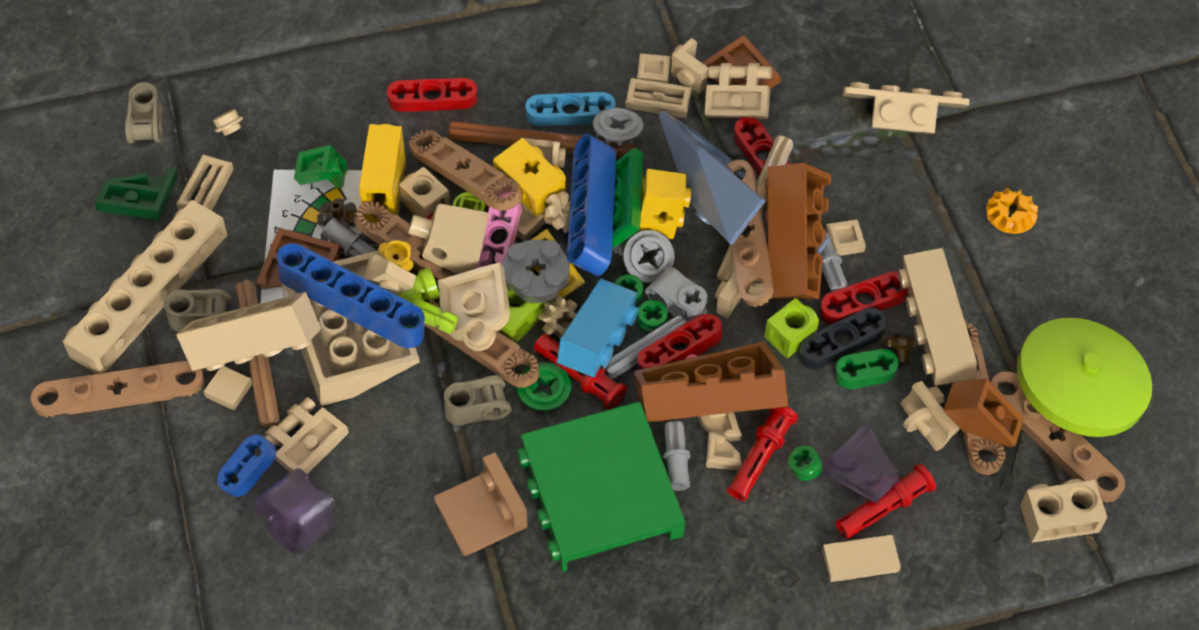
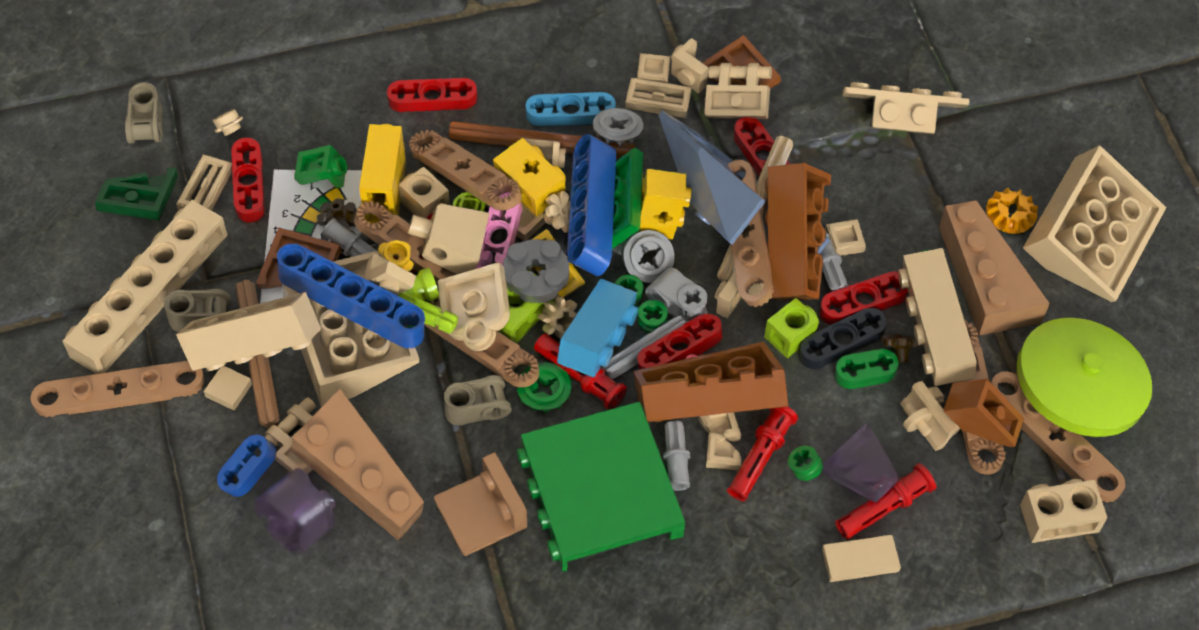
none -> red beam [231,138,265,223]
none -> medium nougat wedge [292,389,424,540]
none -> medium nougat wedge [939,200,1050,335]
none -> tan slope [1023,145,1166,302]

